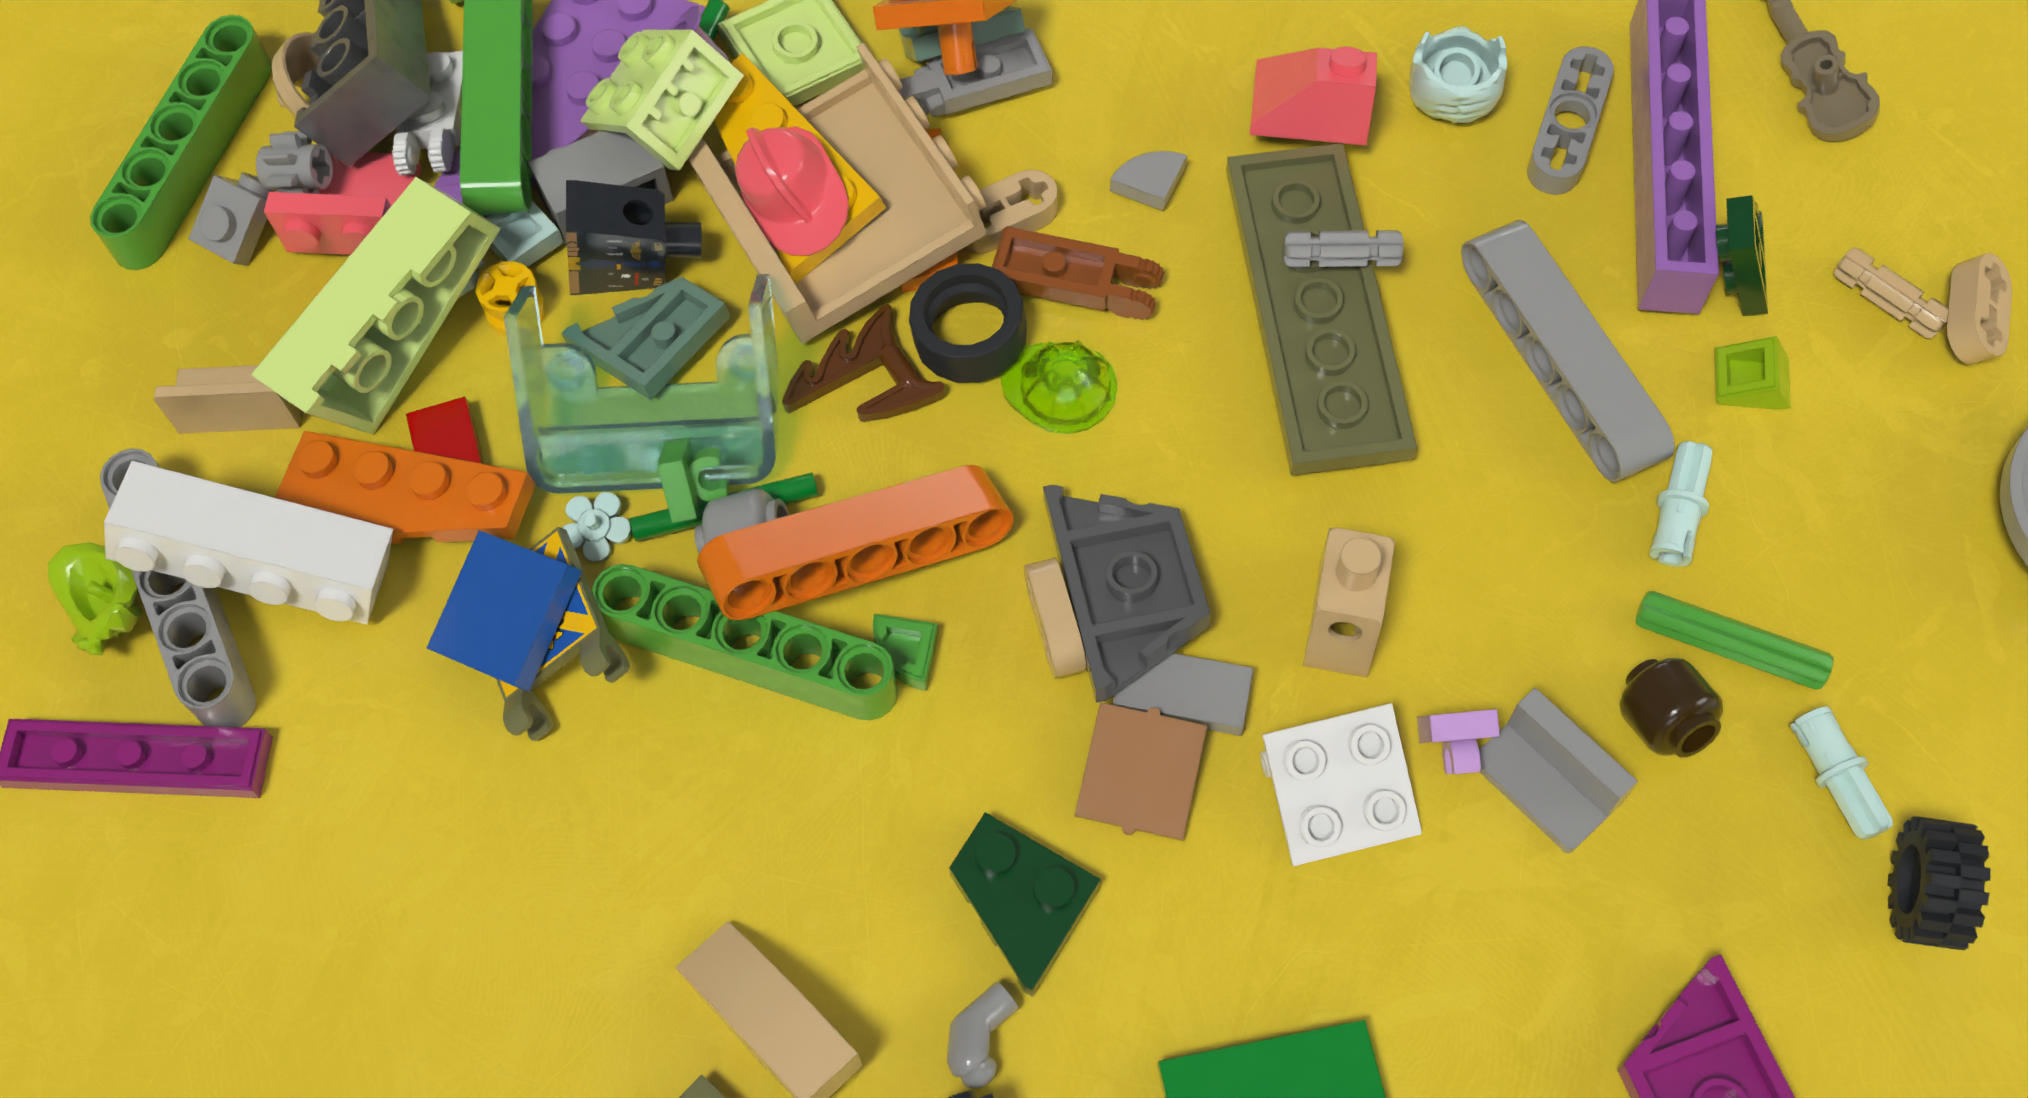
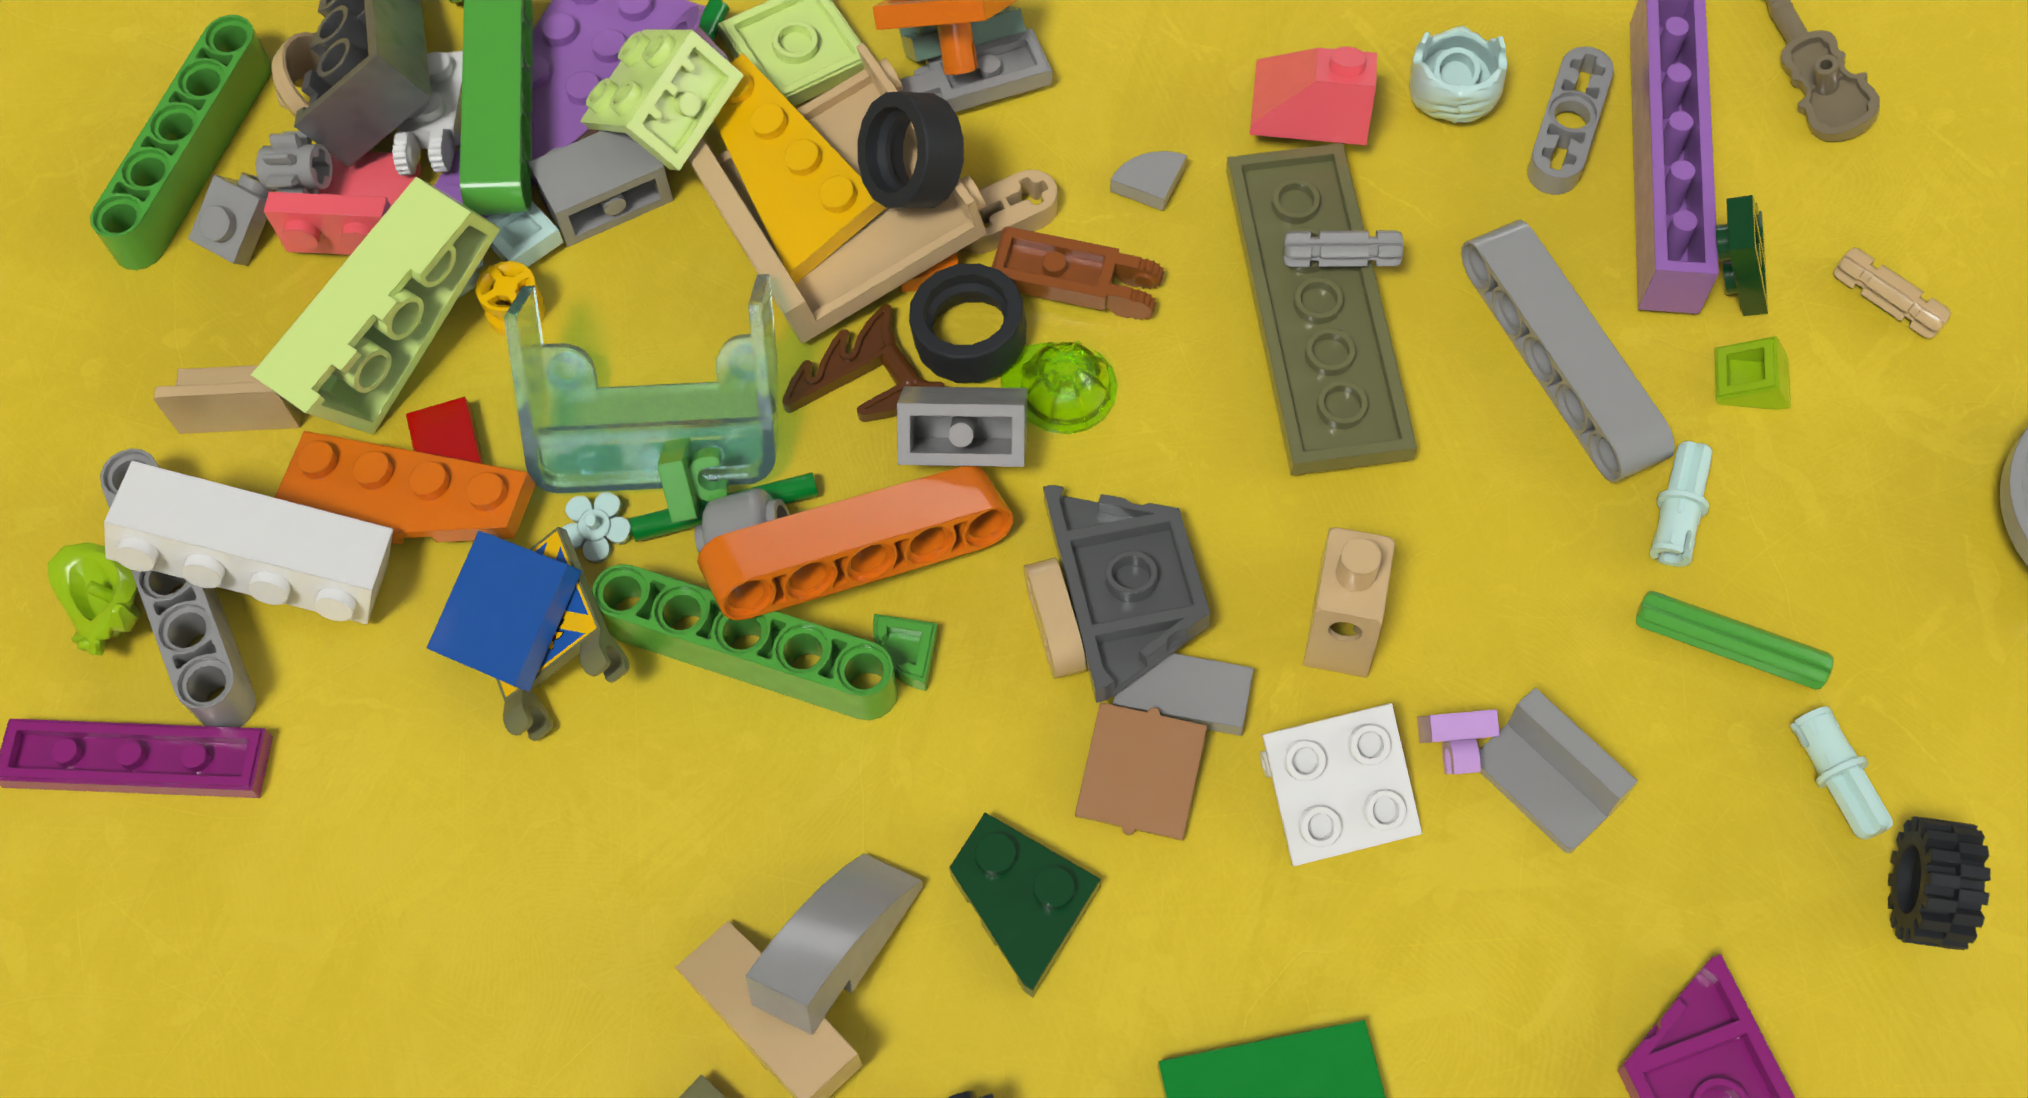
sand green wing [561,277,730,400] -> none
black torso [566,180,702,295] -> none
coral piece [735,127,849,256] -> none
light grey arm [947,982,1018,1089] -> none
dark brown head [1620,658,1723,758] -> none
tan beam [1947,253,2012,365] -> none
none -> light grey slope [746,853,923,1035]
none -> black tyre [857,91,964,208]
none -> light grey brick [897,386,1027,467]

